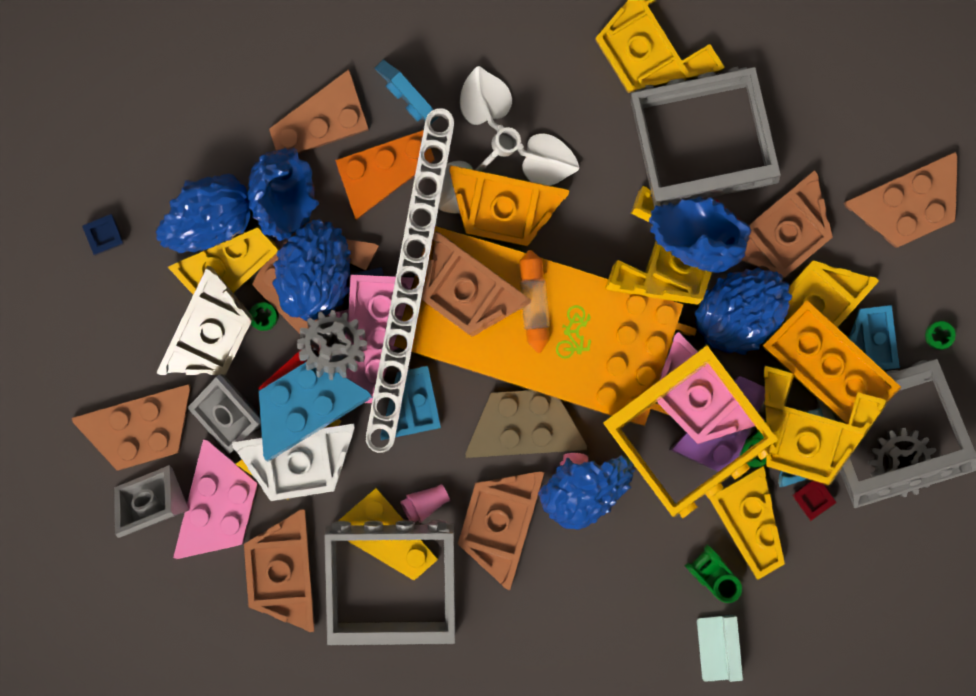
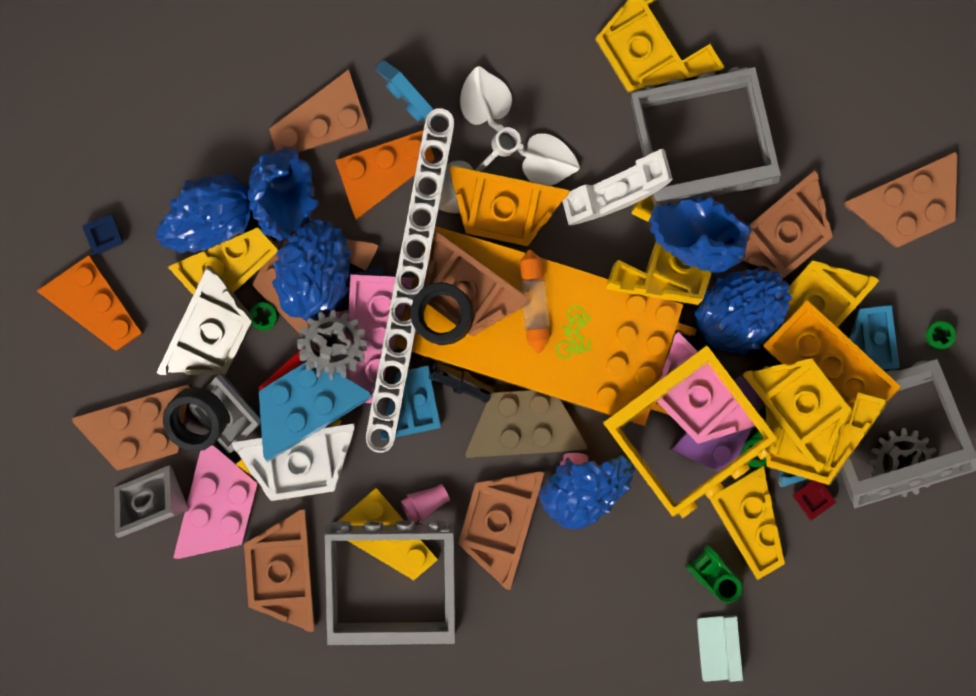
none -> orange wing [37,255,143,352]
none -> black tyre [163,387,227,452]
none -> black tyre [410,282,474,346]
none -> black pin [429,360,494,403]
none -> white slope [562,149,673,225]
none -> yellow wing [742,358,852,473]

